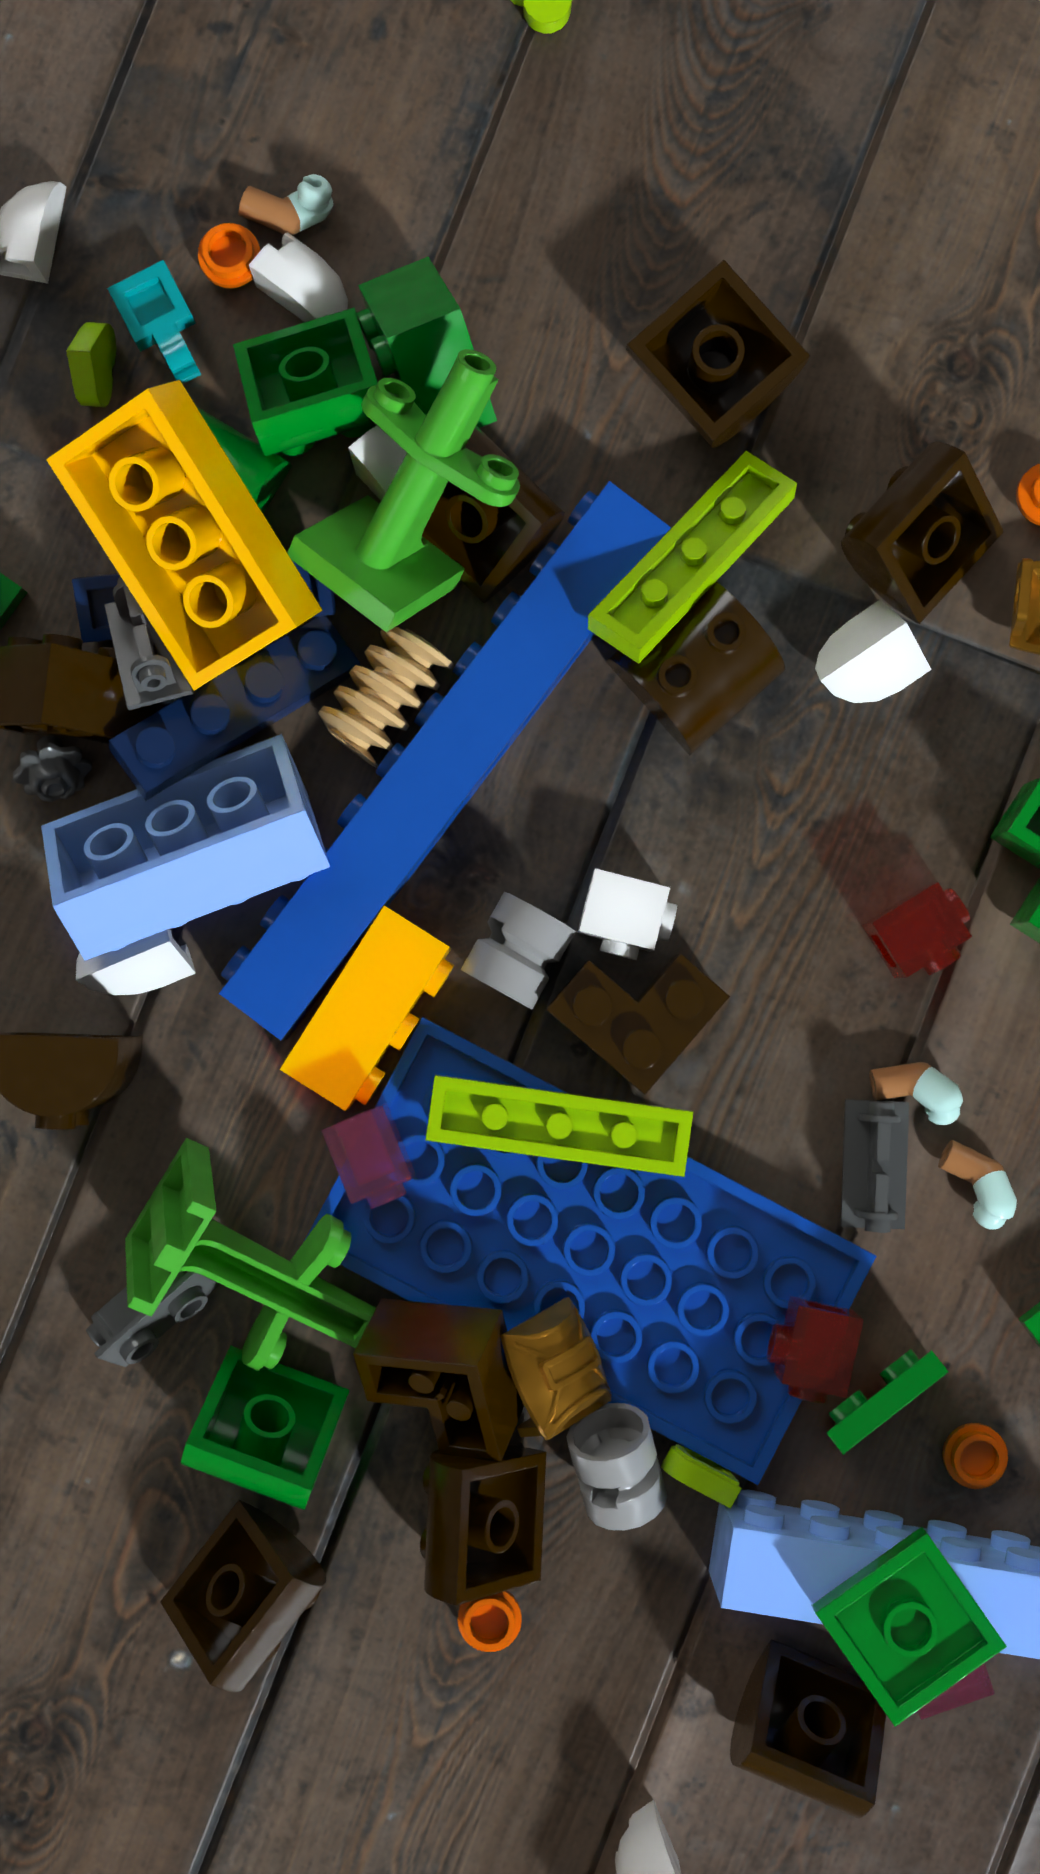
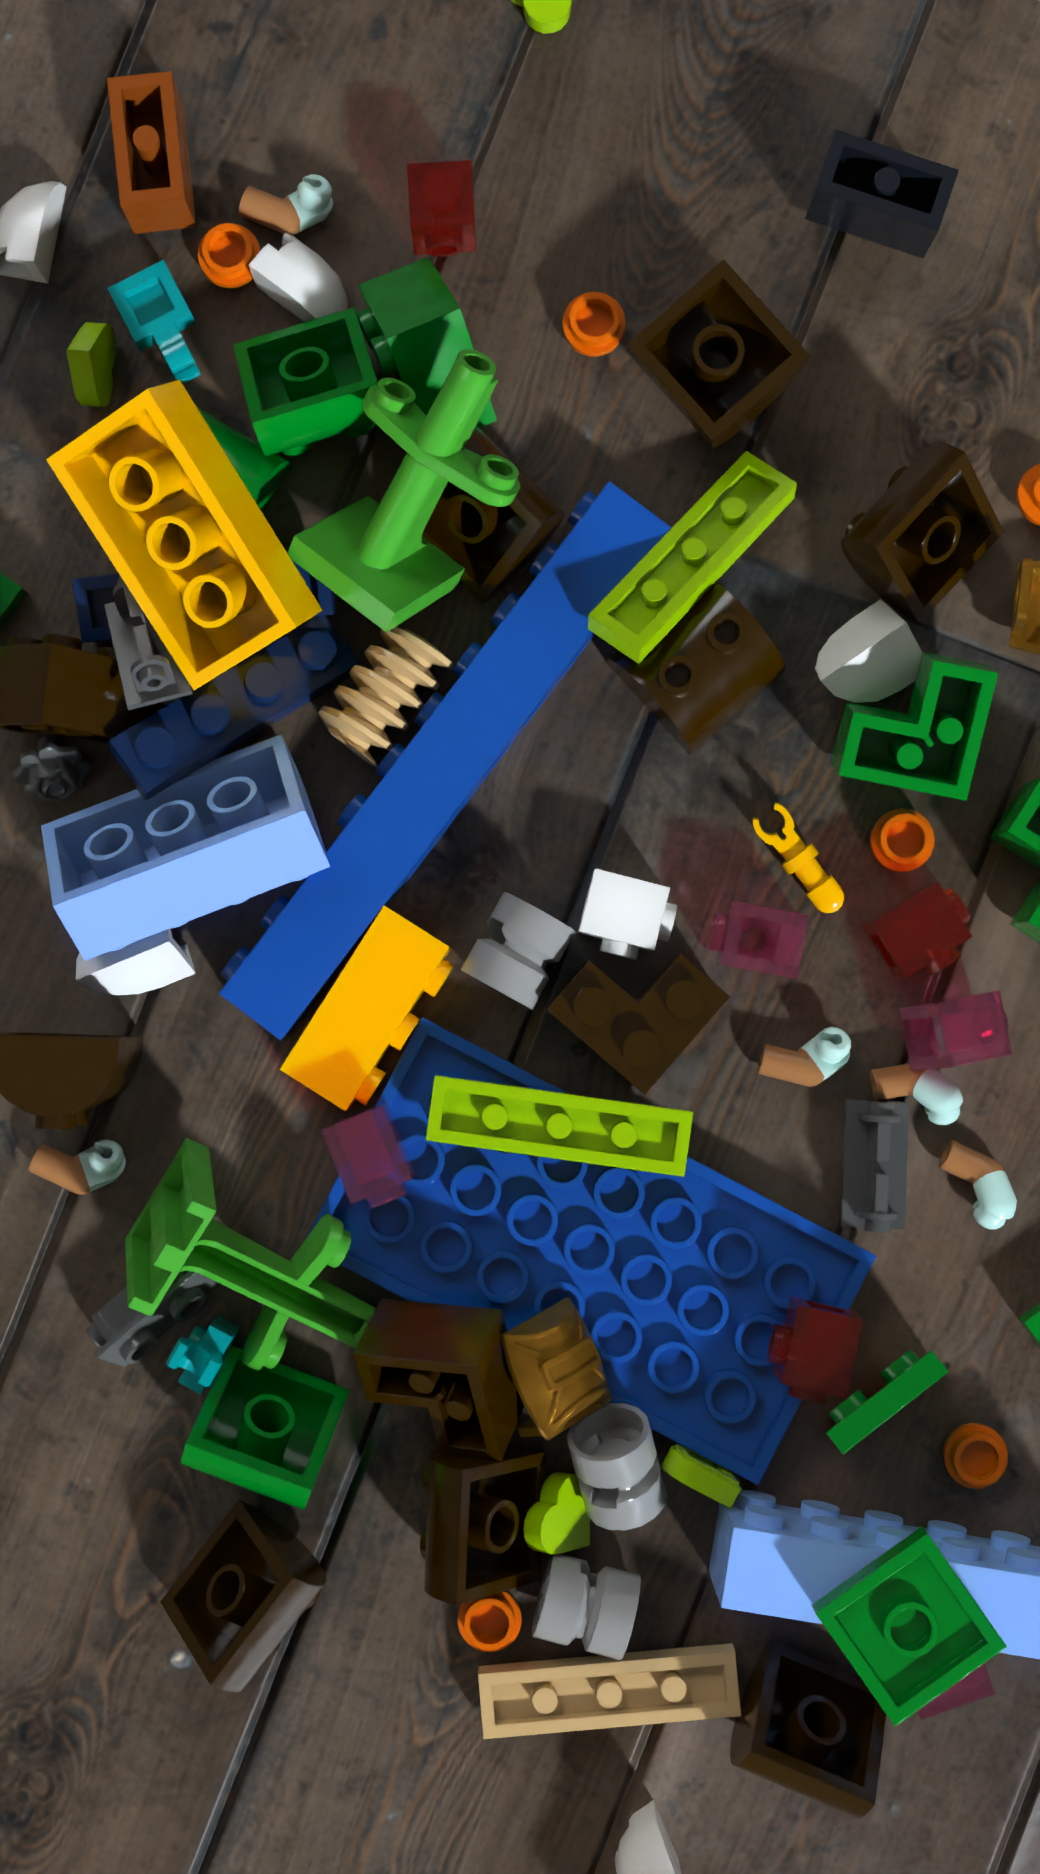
white brick [348,426,407,501] -> none
none -> arm [29,1139,126,1195]
none -> dark orange brick [107,71,196,234]
none -> teal plate [166,1315,241,1395]
none -> clear red brick [407,160,476,257]
none -> tan plate [478,1643,741,1739]
none -> lime tile [523,1472,590,1555]
none -> light grey wheel [532,1554,641,1660]
none -> orange plate [563,292,626,357]
none -> clear pink brick [707,901,809,980]
none -> yellow piece [753,802,844,913]
none -> arm [757,1027,851,1087]
none -> black brick [805,129,959,258]
none -> green brick [831,652,998,801]
none -> orange plate [870,808,935,872]
none -> clear pink brick [899,990,1012,1071]

